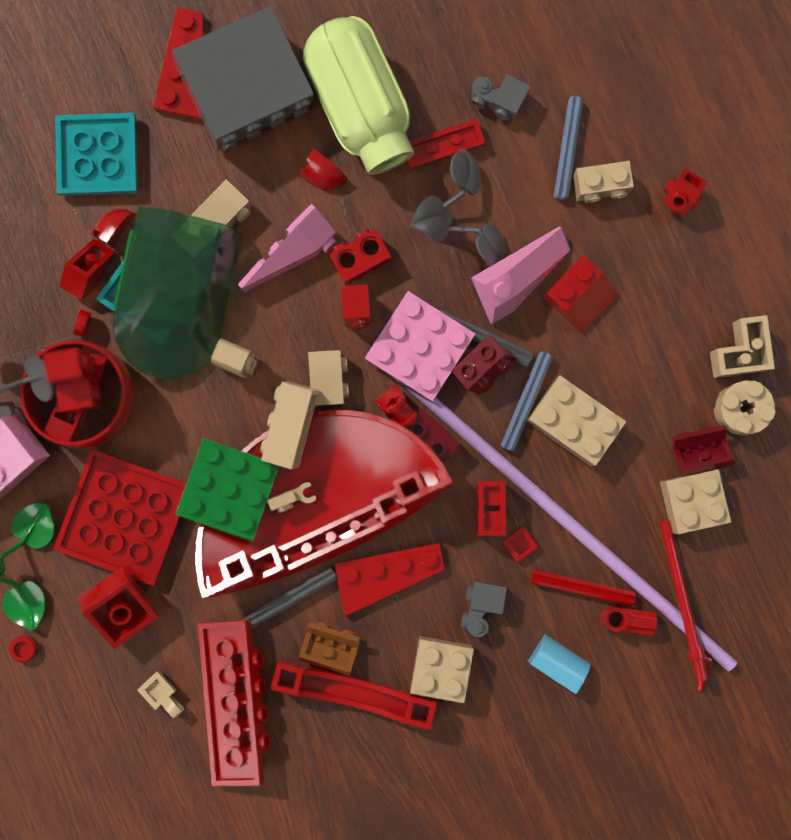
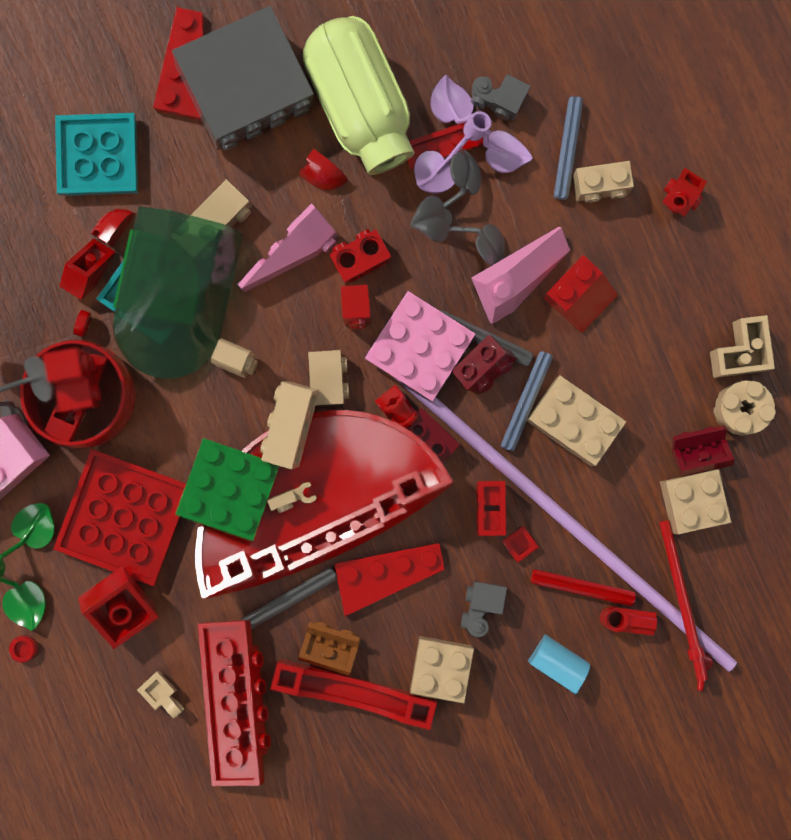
none -> lavender plant [414,75,533,193]

